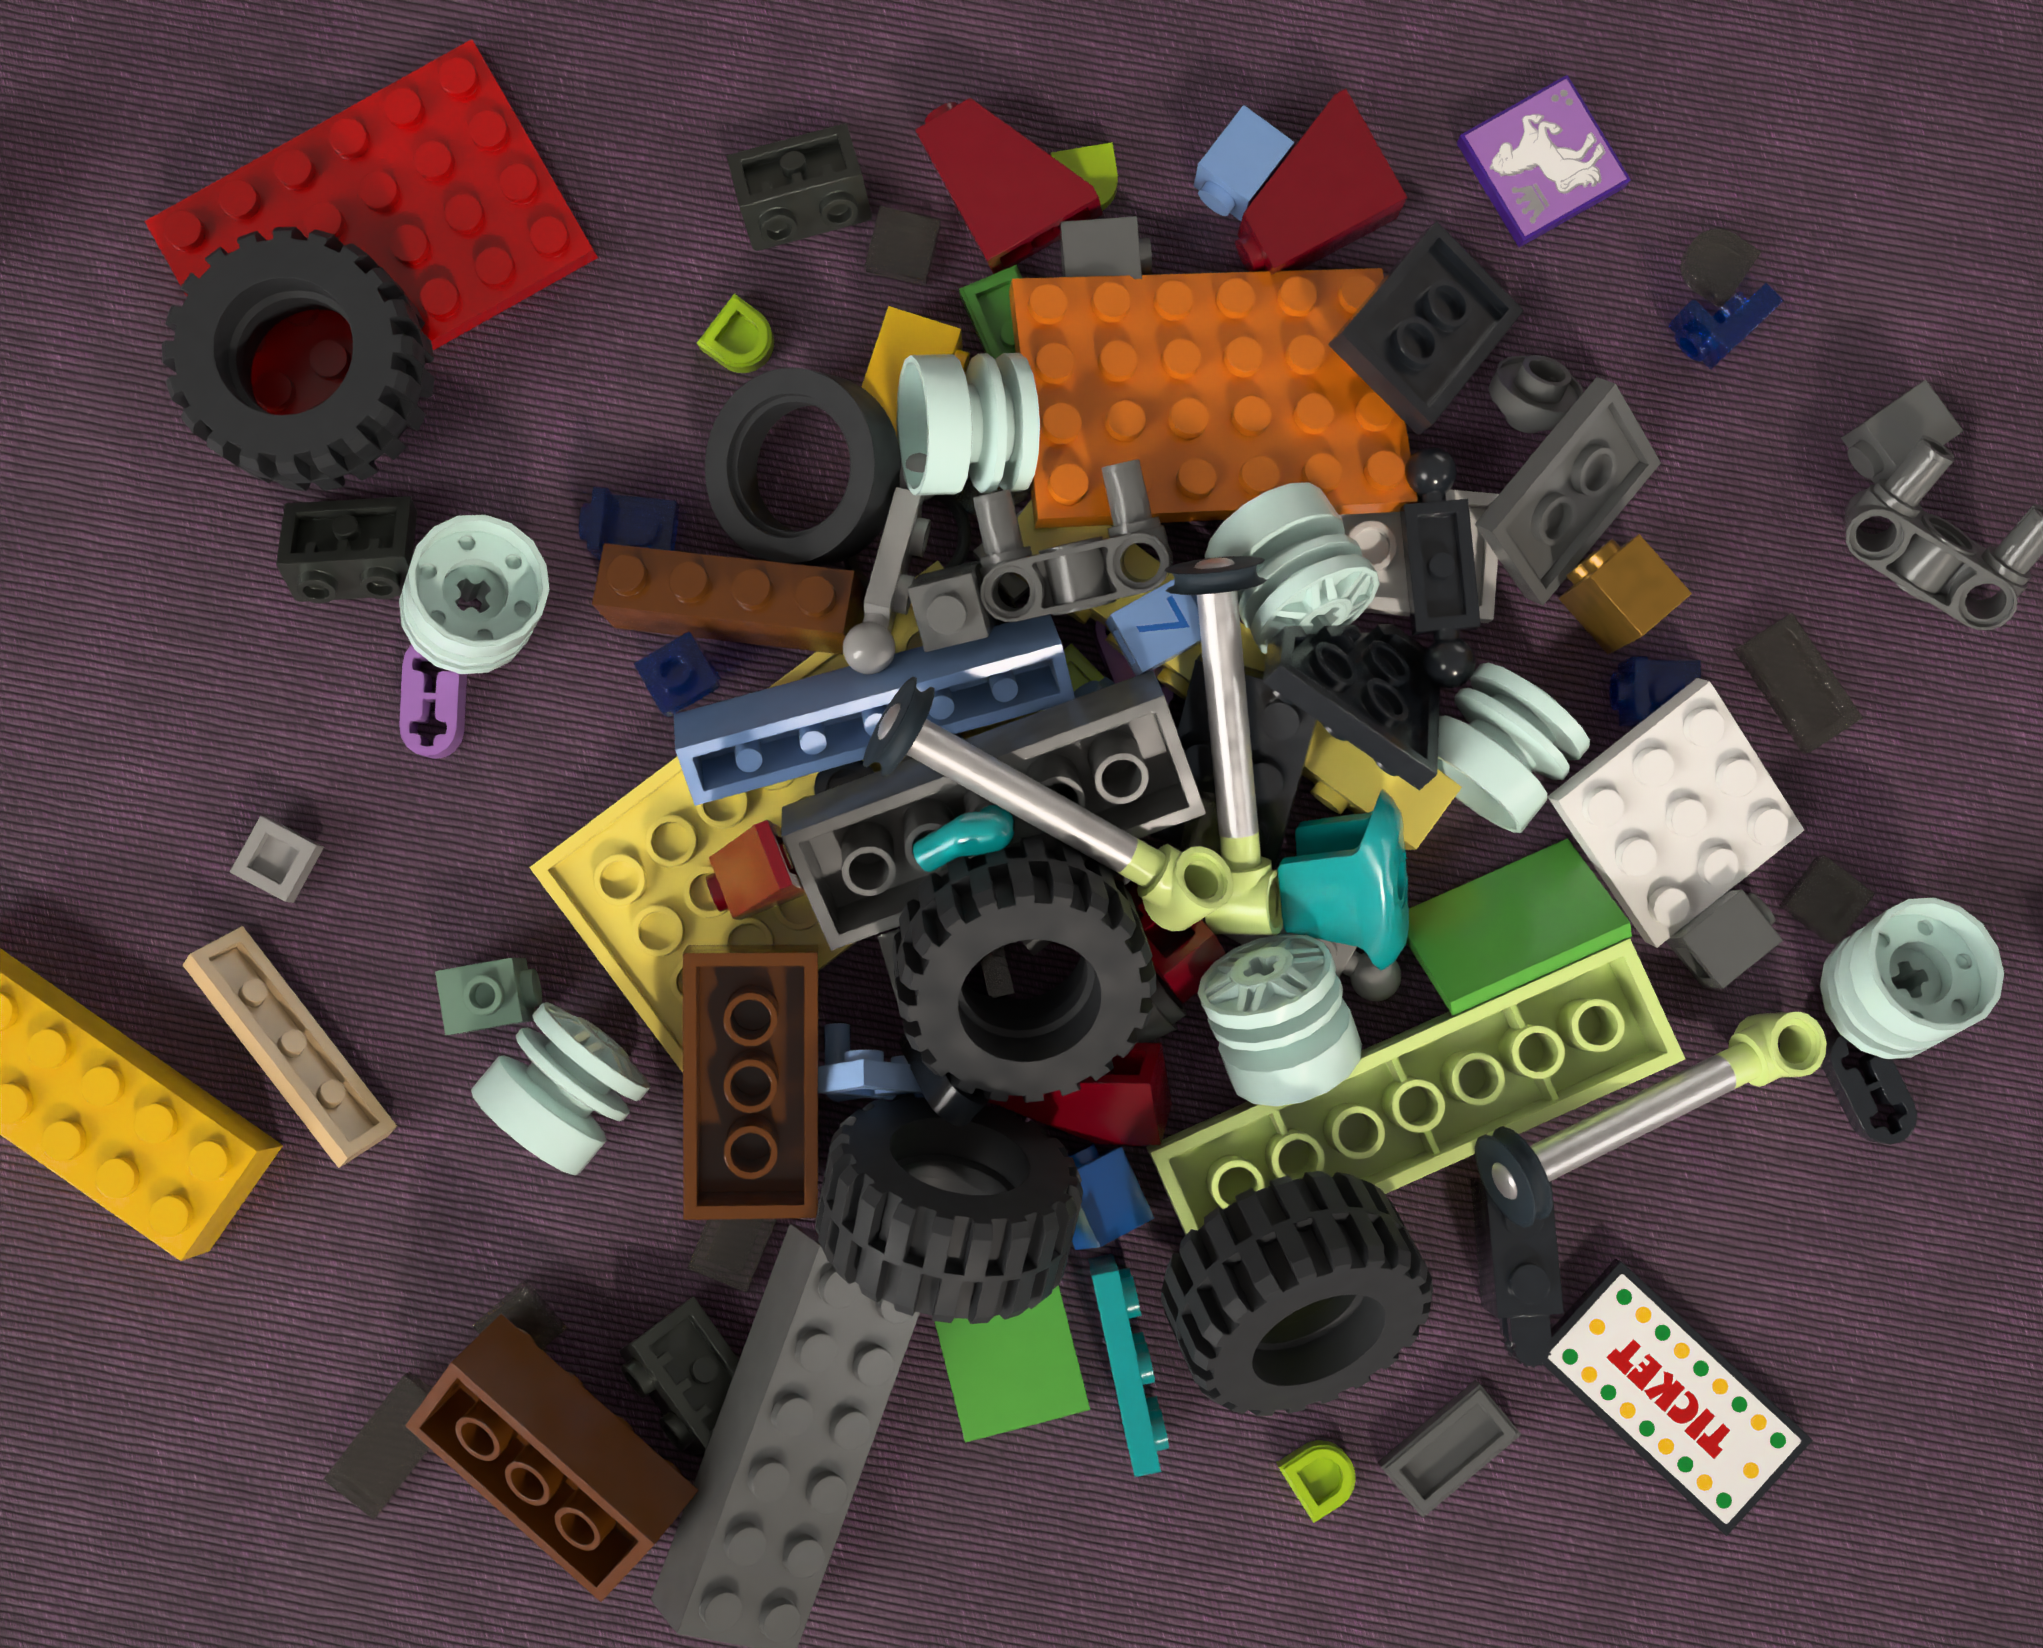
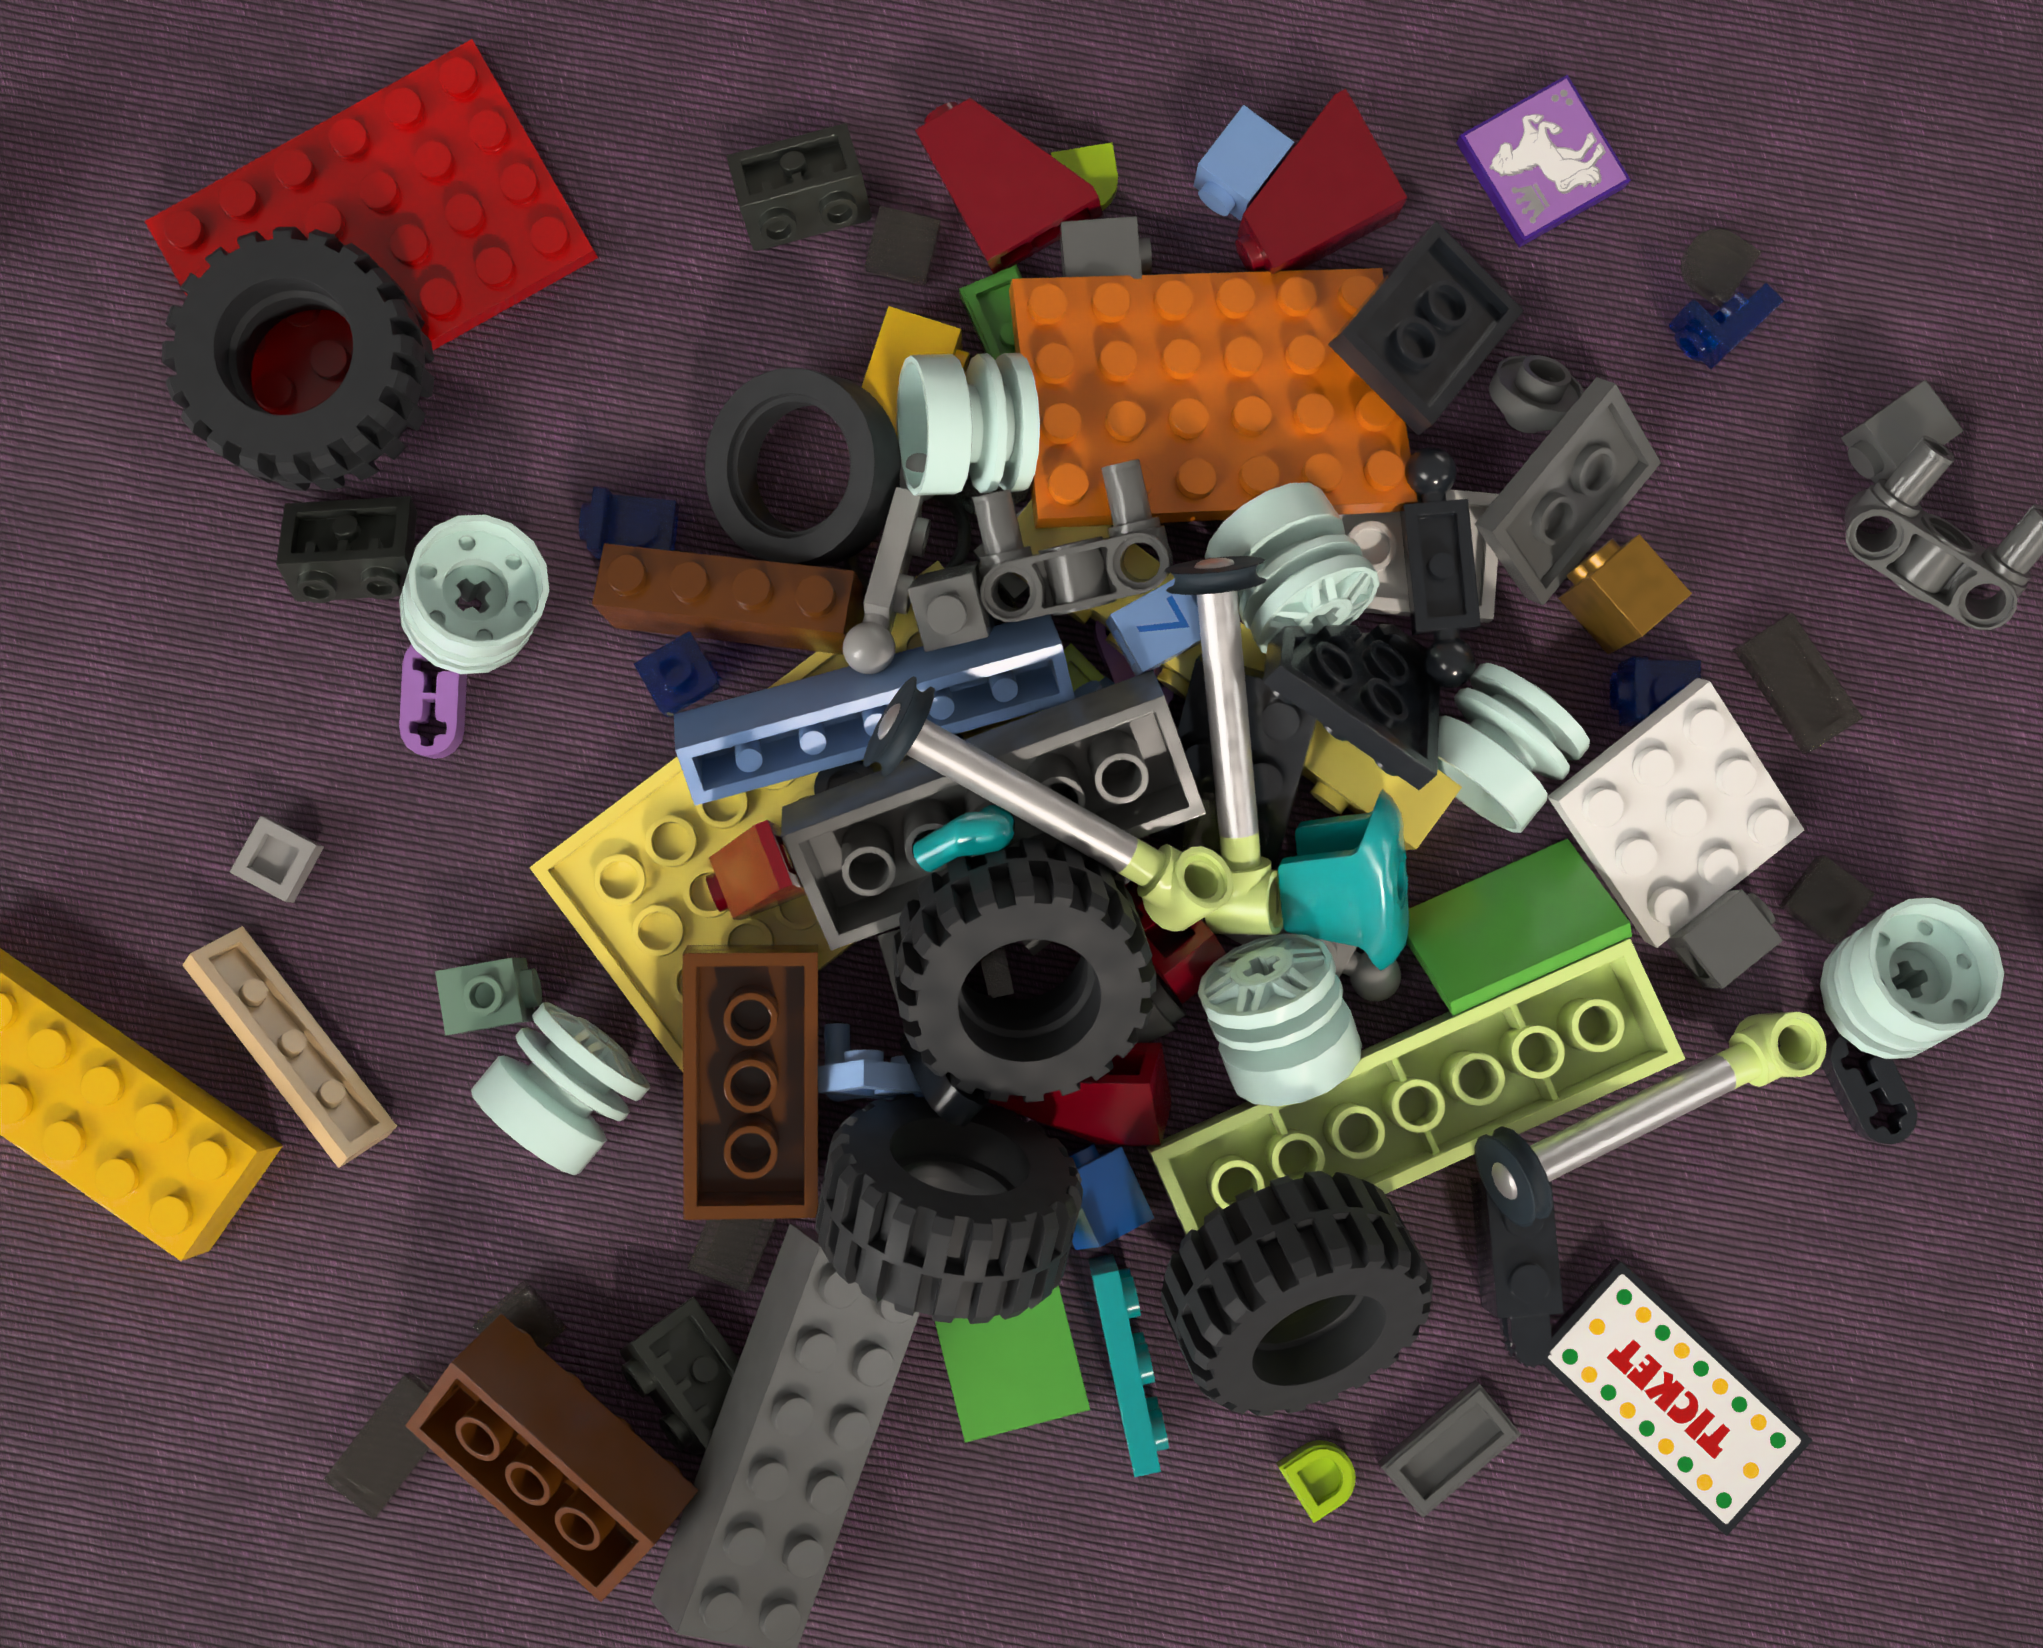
lime tile [697,294,774,373] -> none

